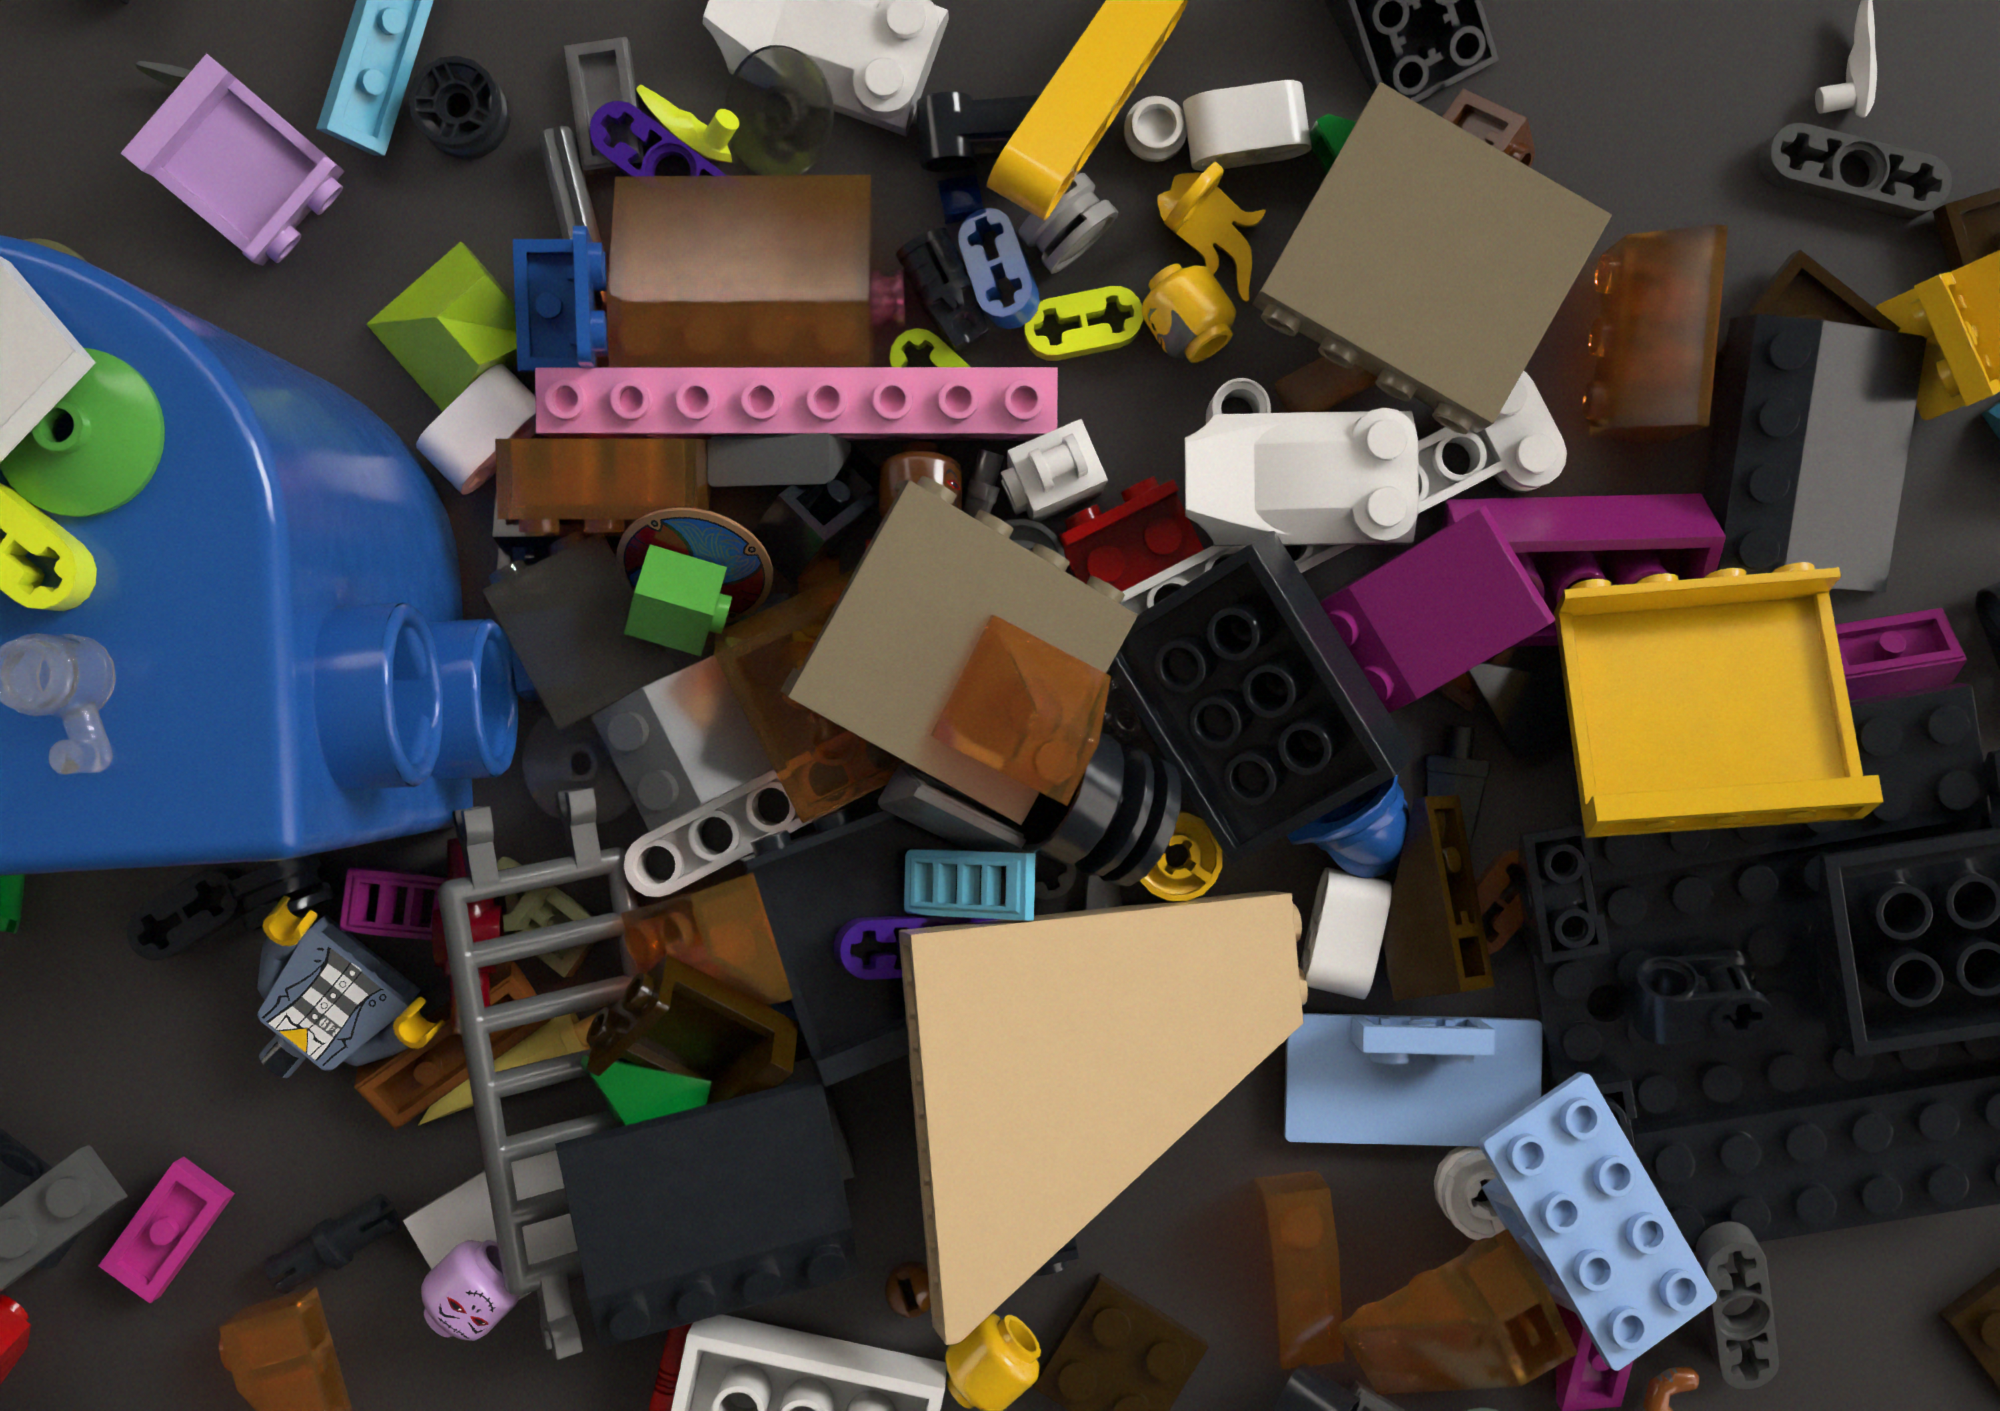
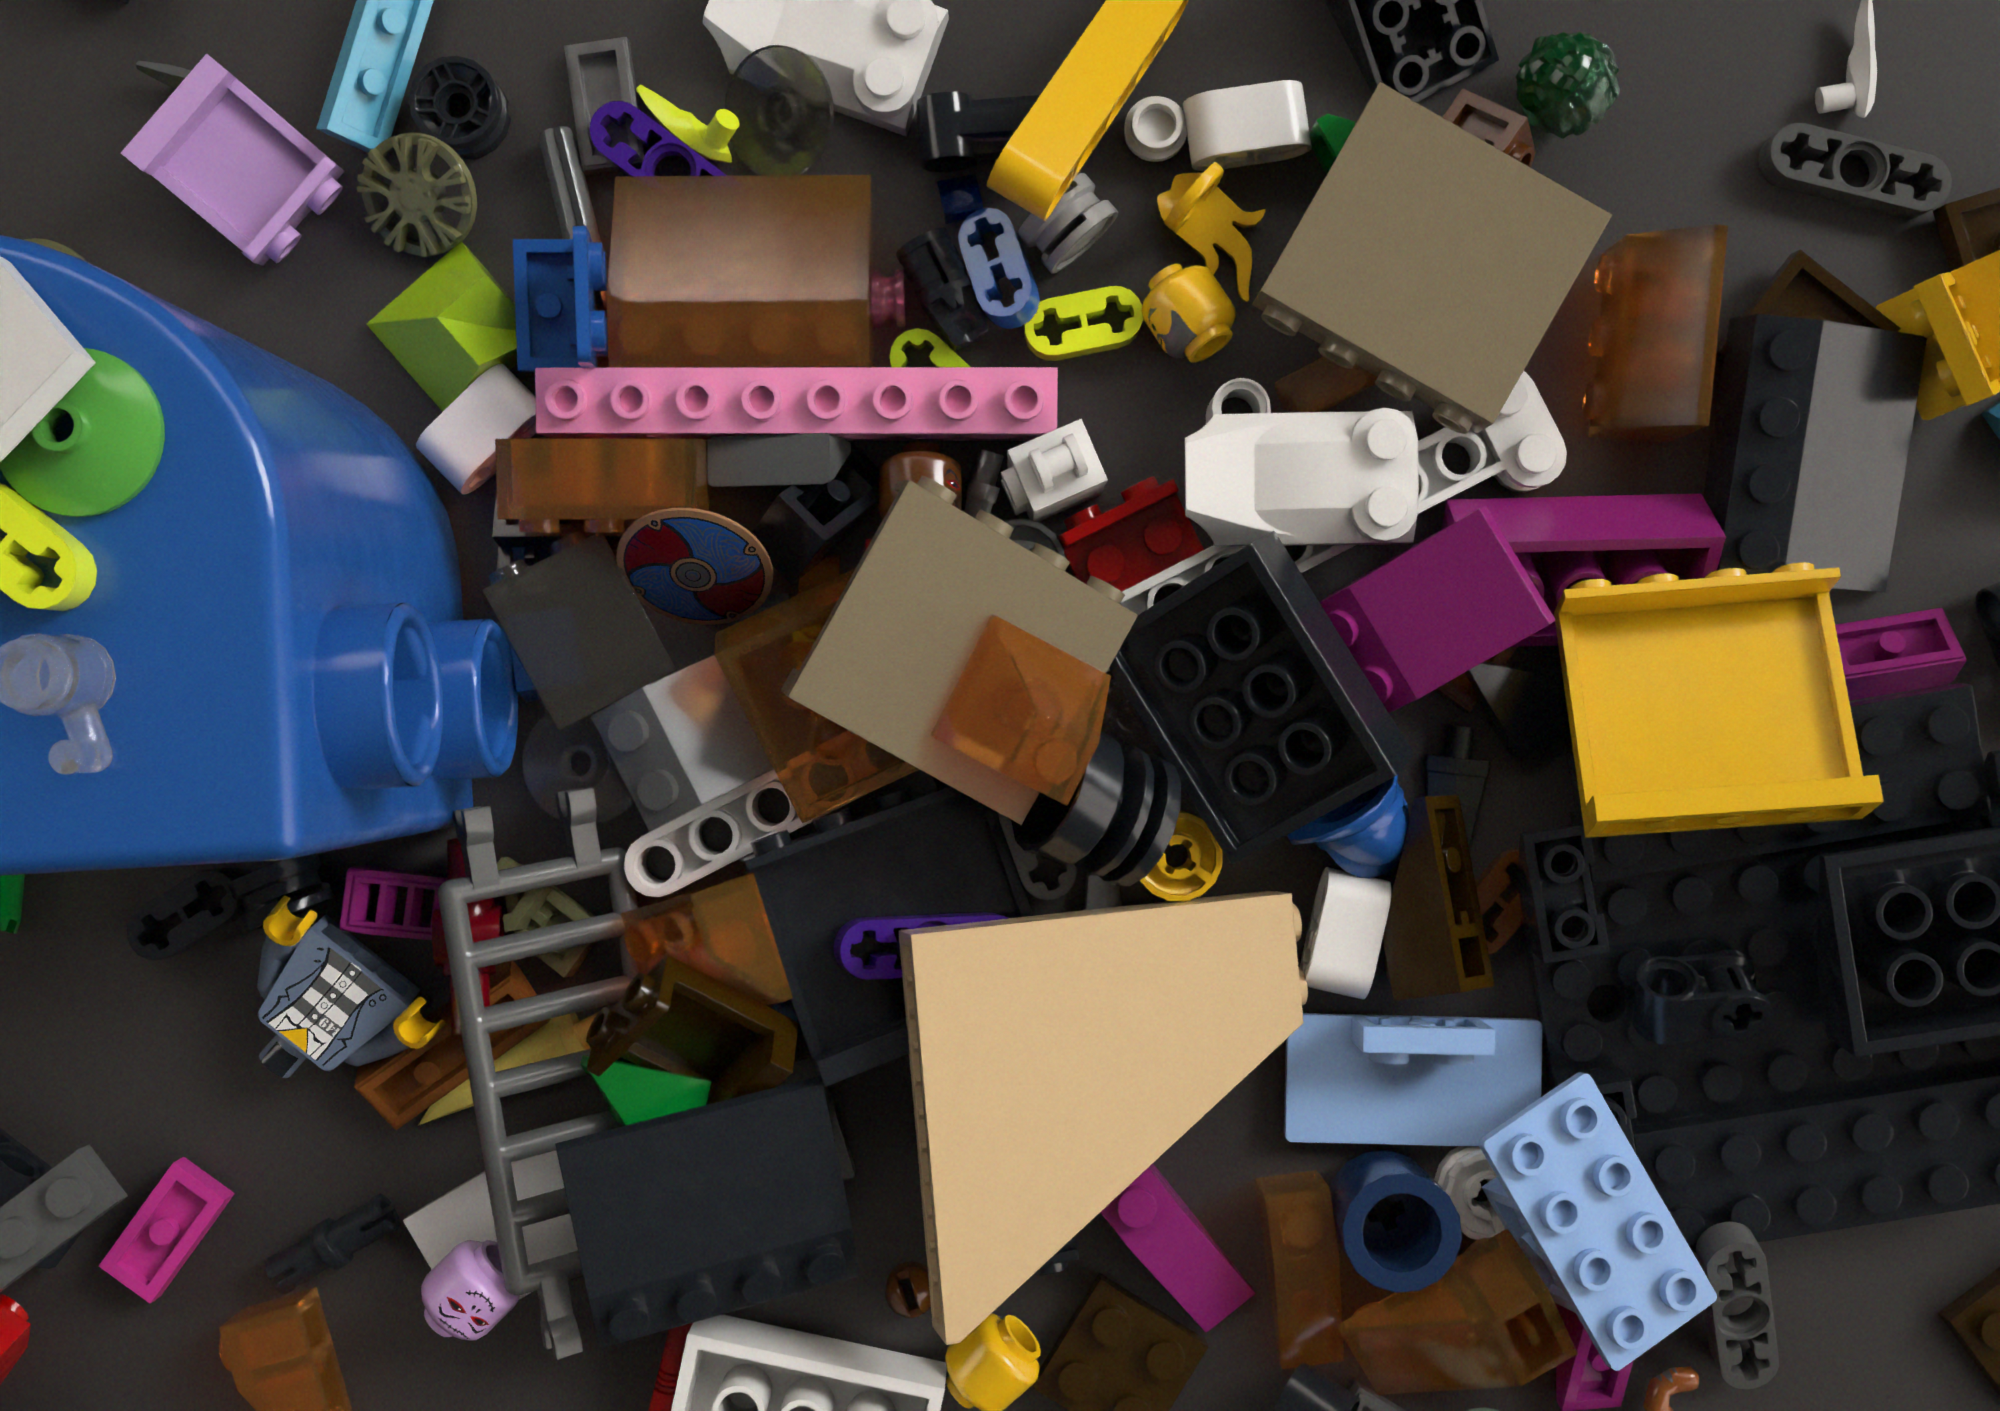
bright green brick [624,544,732,656] -> none
dark grey slope [878,764,1027,852] -> none
medium azure slope [904,849,1035,921] -> none
none -> olive wheel [357,133,477,257]
none -> magenta slope [1100,1164,1256,1333]
none -> dark blue piece [1326,1150,1462,1293]
none -> piece [1515,32,1620,139]

